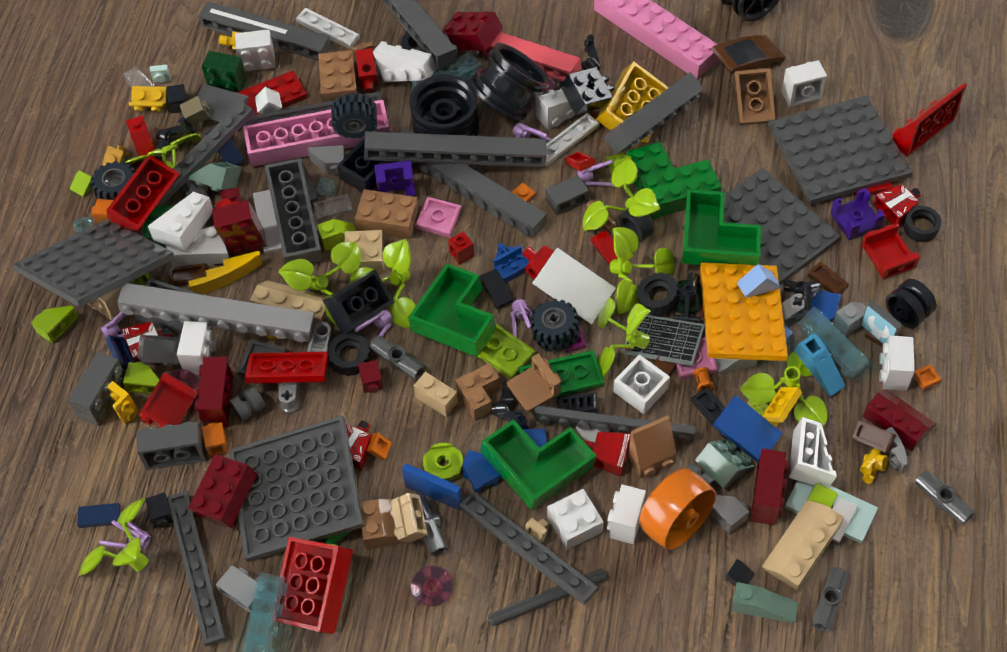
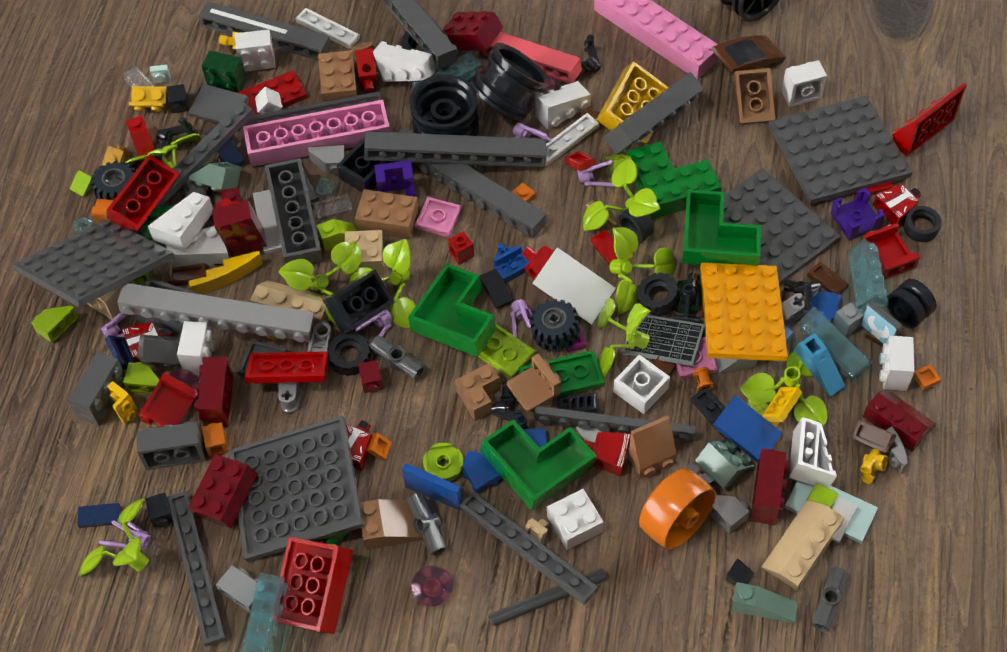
dark tan brick [180,96,210,126] -> none
dark grey wheel [229,386,266,422] -> none
black wheel [331,93,377,139] -> none
tan brick [390,493,428,543] -> none
tan brick [413,372,458,417] -> none
dark grey brick [546,175,589,215] -> none
black hinge [560,67,615,115] -> none
white brick [607,485,646,545] -> none
light blue slope [737,264,781,298] -> none
dark grey piece [915,470,975,525] -> none
none -> clear light blue brick [847,239,888,312]

